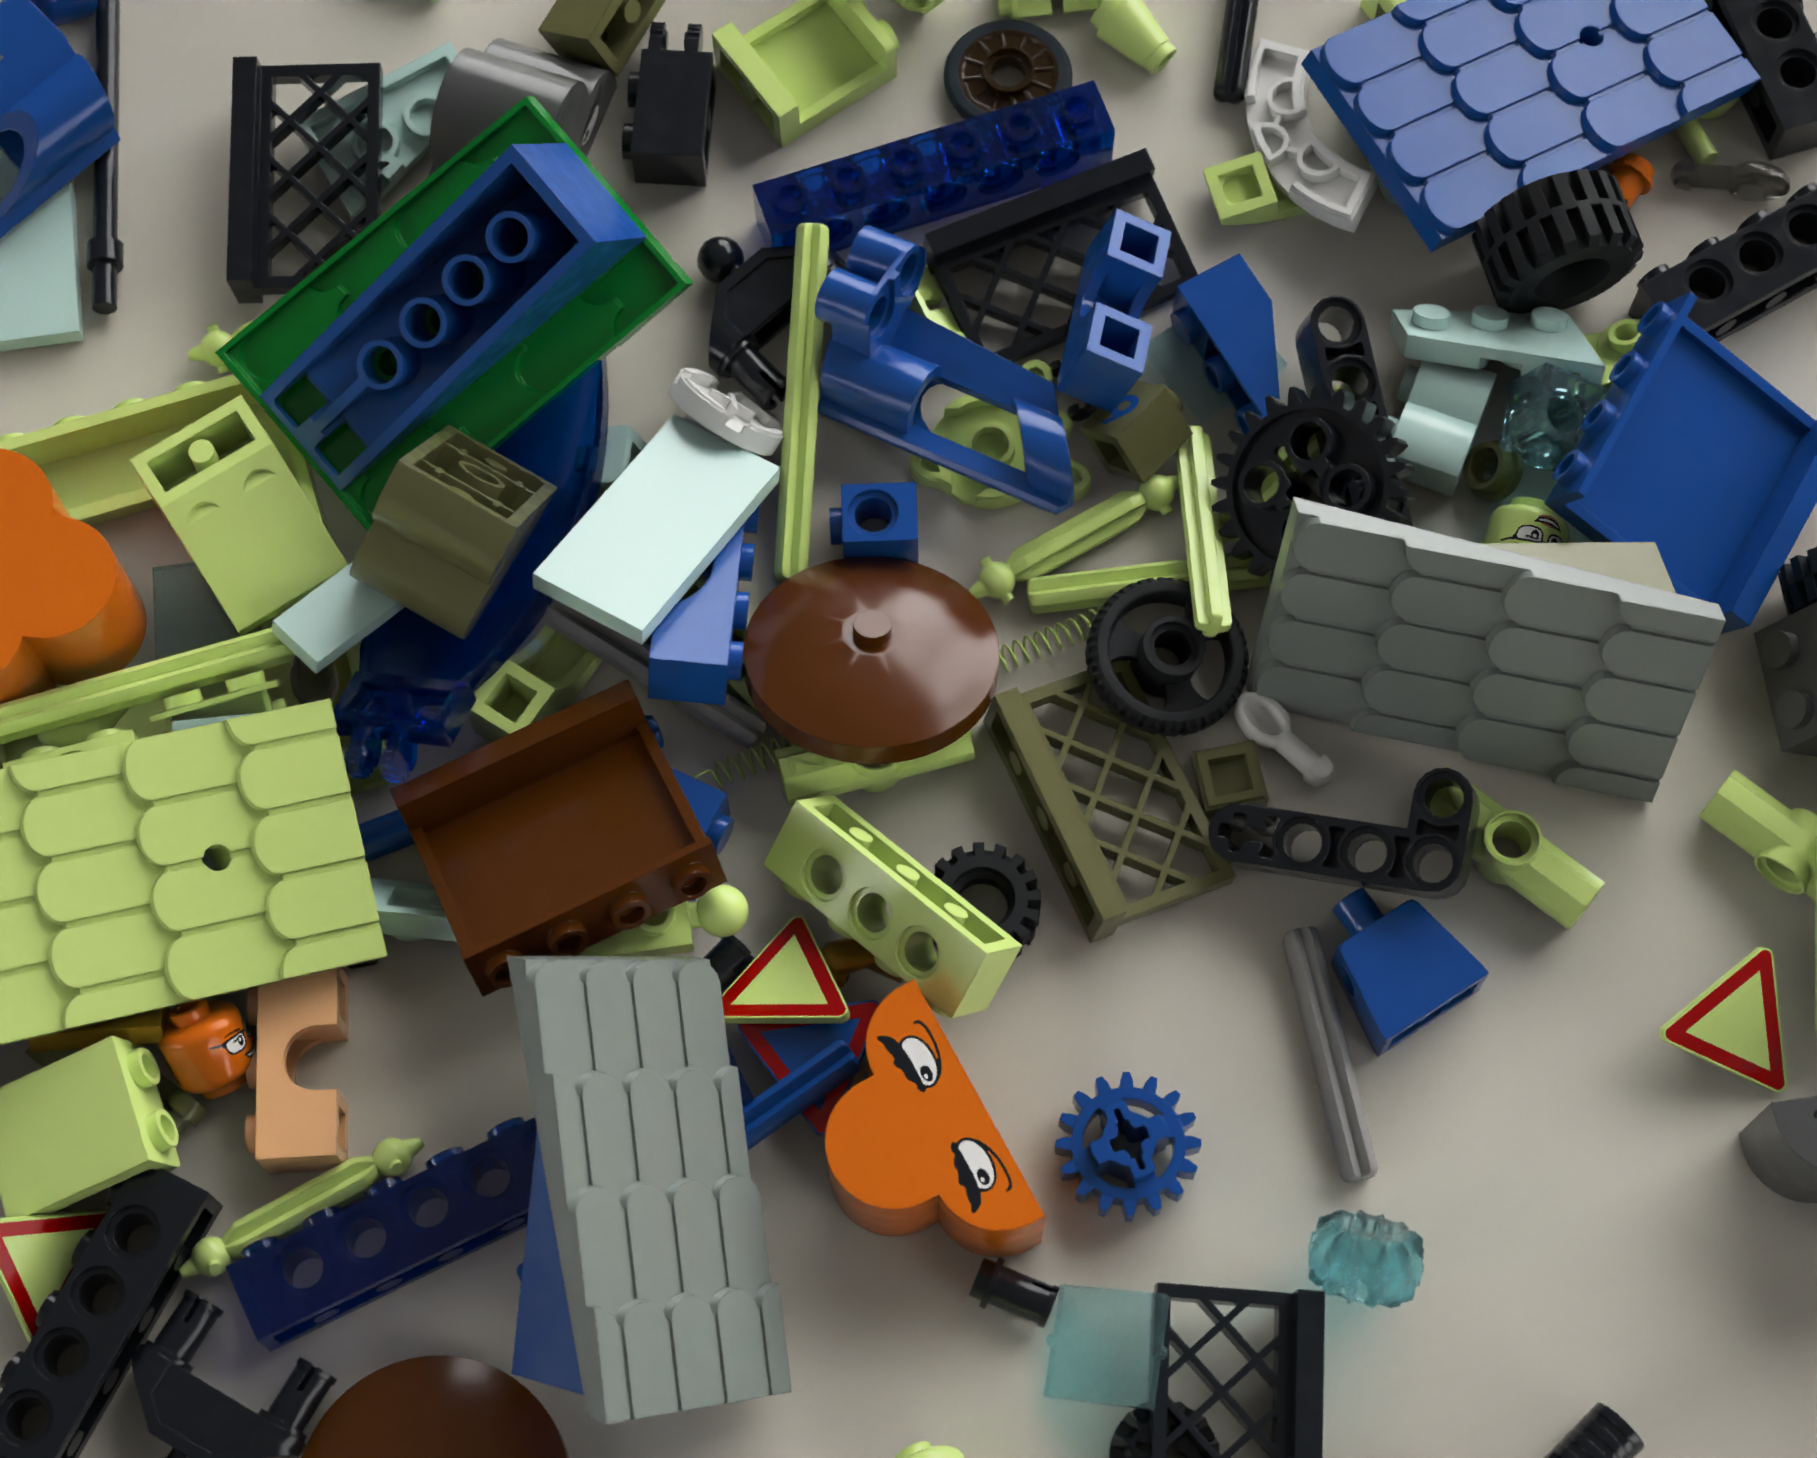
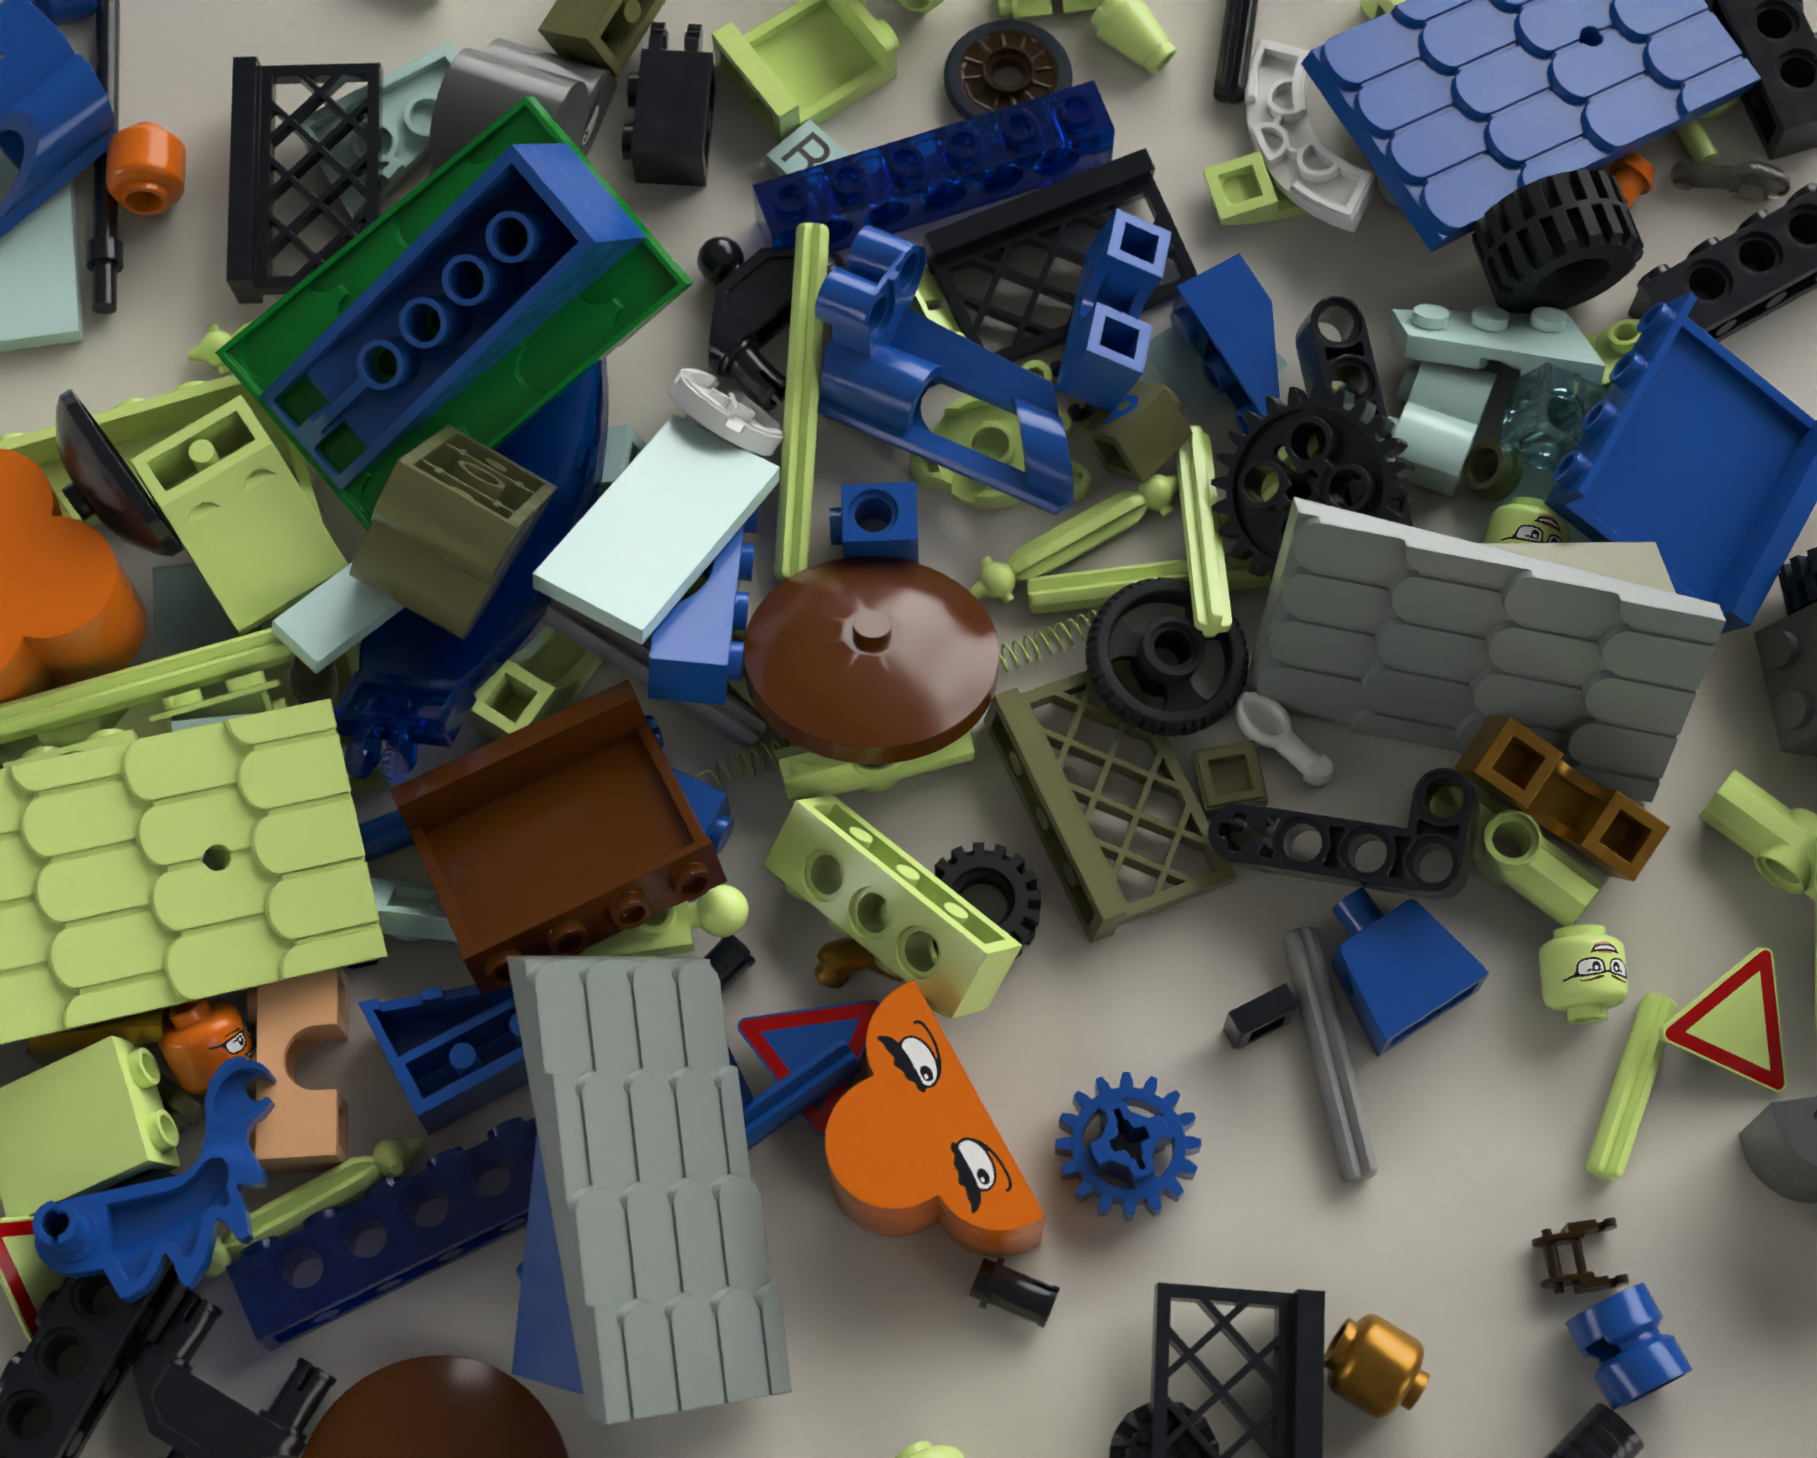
piece [722,916,851,1024] -> none
clear light blue piece [1043,1284,1170,1410] -> none
clear light blue gear [1308,1209,1425,1309] -> none
none -> blue animal [32,1056,277,1303]
none -> black dish [56,388,184,557]
none -> orange head [106,122,186,216]
none -> blue wedge [358,984,529,1135]
none -> light aqua tile [766,119,851,202]
none -> black tile [1223,983,1298,1050]
none -> pearl gold head [1324,1314,1430,1418]
none -> pearl gold arch [1454,715,1670,882]
none -> dark brown piece [1531,1218,1629,1294]
none -> yellowish green head [1539,924,1628,1024]
none -> blue wheel [1565,1283,1693,1411]
none -> yellowish green axle [1586,993,1678,1182]

